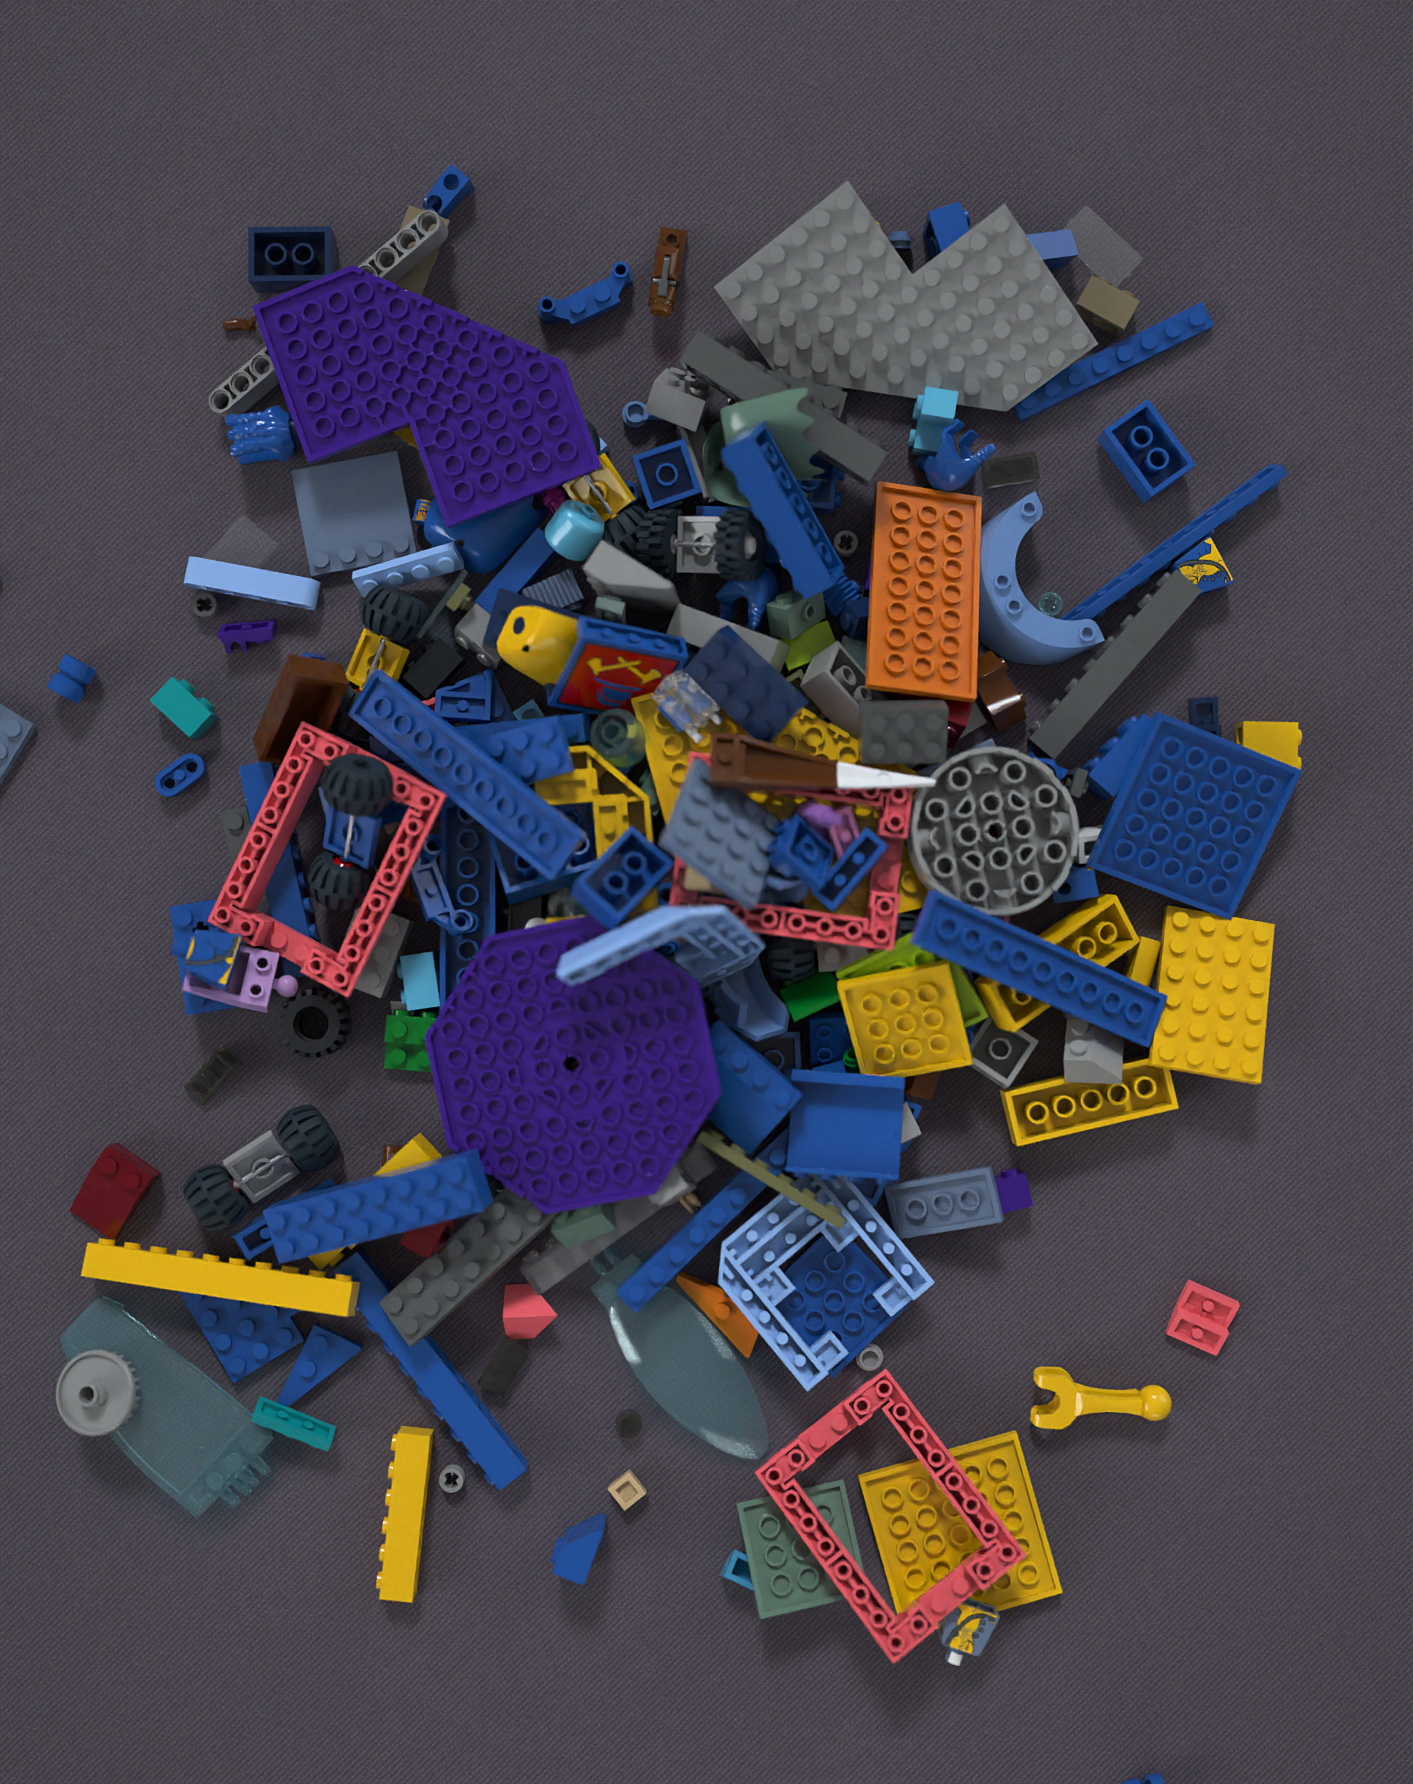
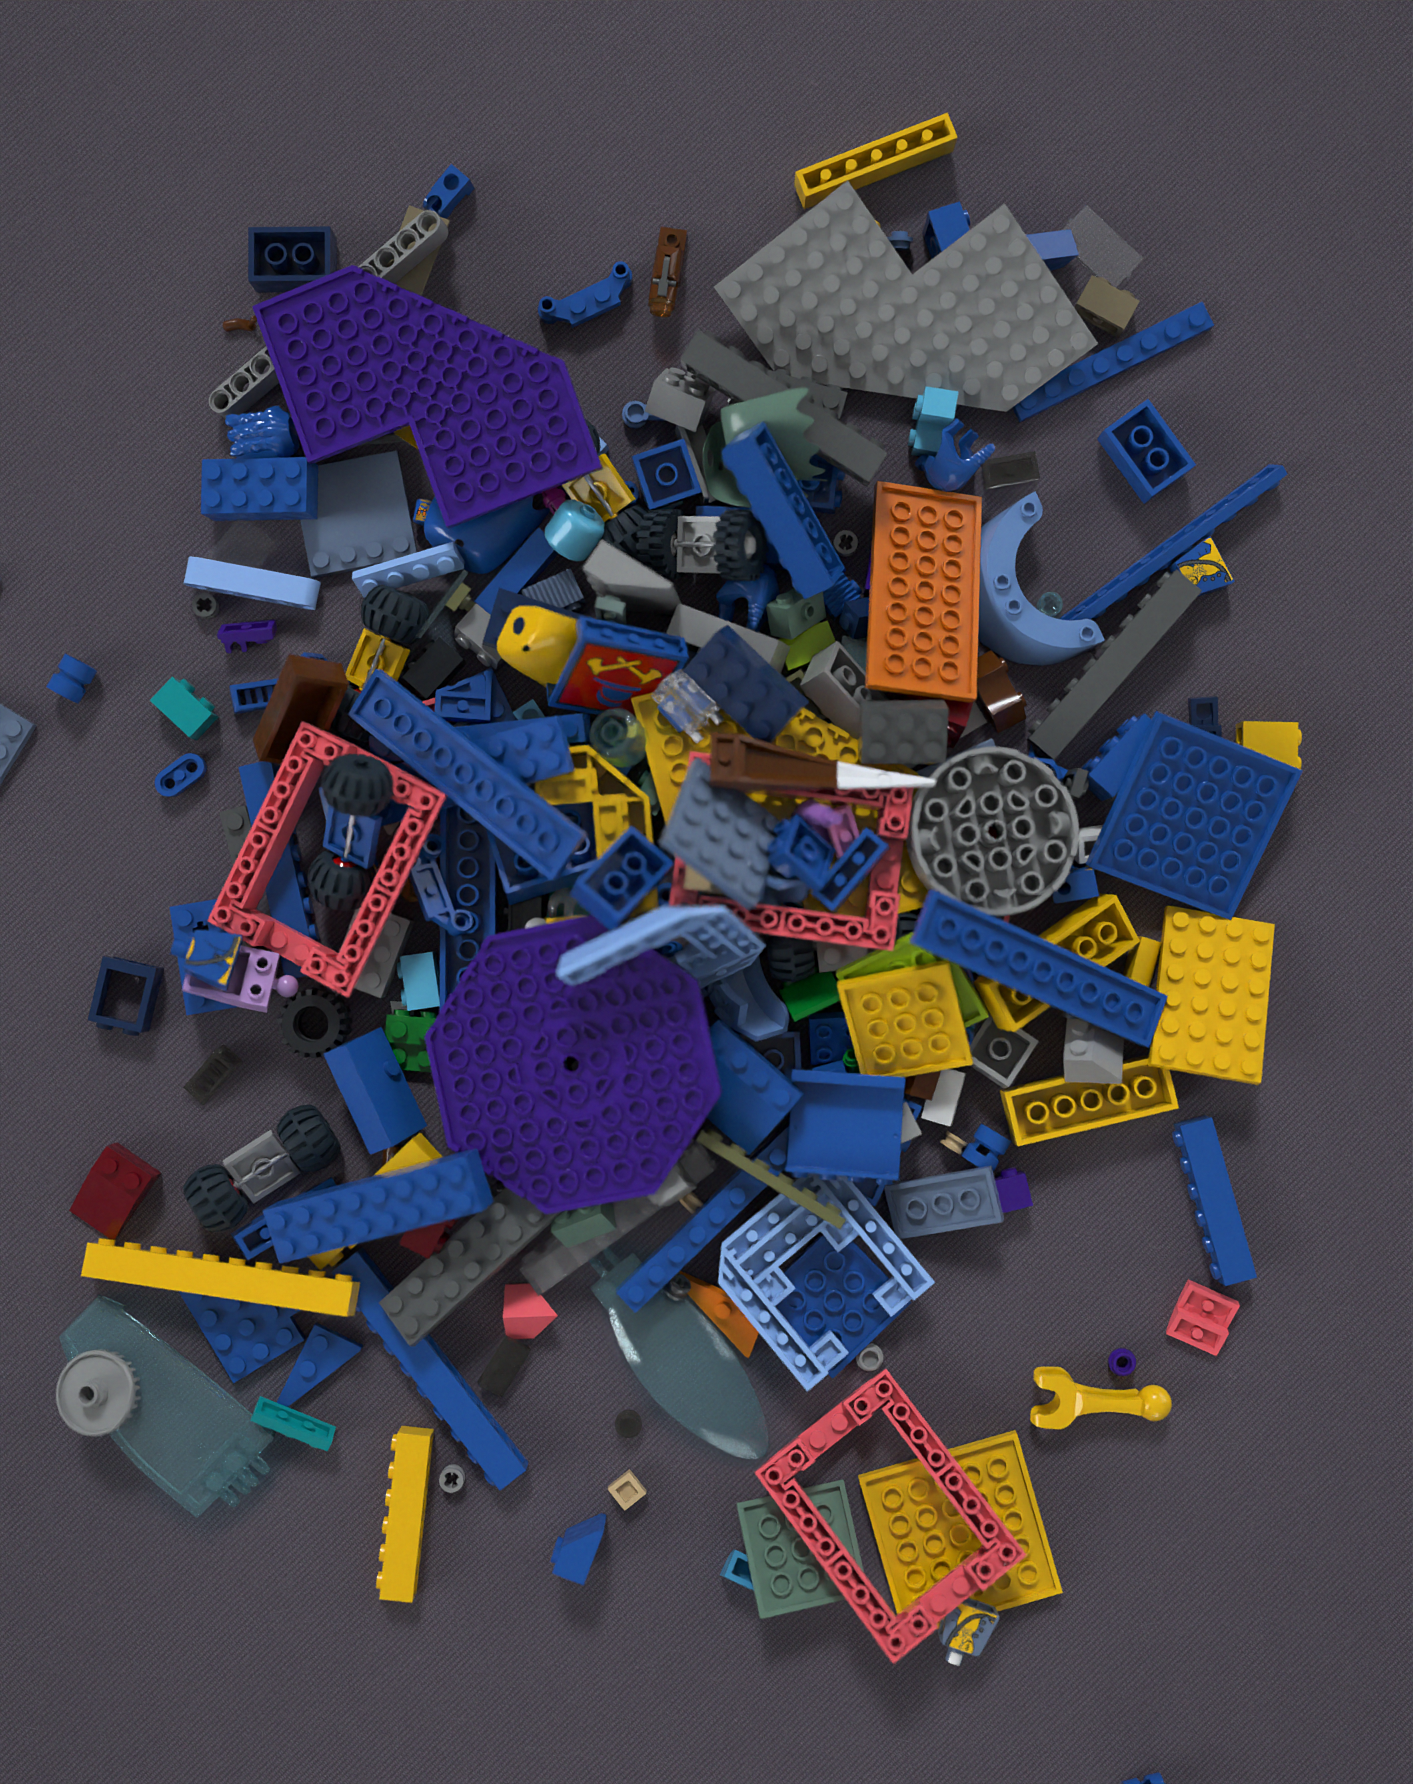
none -> dark blue window [88,956,164,1036]
none -> blue brick [201,457,318,521]
none -> blue slope [229,679,278,714]
none -> blue brick [324,1027,427,1154]
none -> dark grey bush [663,1273,691,1301]
none -> yellow brick [794,112,958,209]
none -> white hinge [921,1069,966,1126]
none -> tan bush [940,1131,968,1155]
none -> blue wheel [961,1123,1011,1172]
none -> dark purple plate [1108,1348,1136,1376]
none -> blue brick [1172,1115,1257,1286]

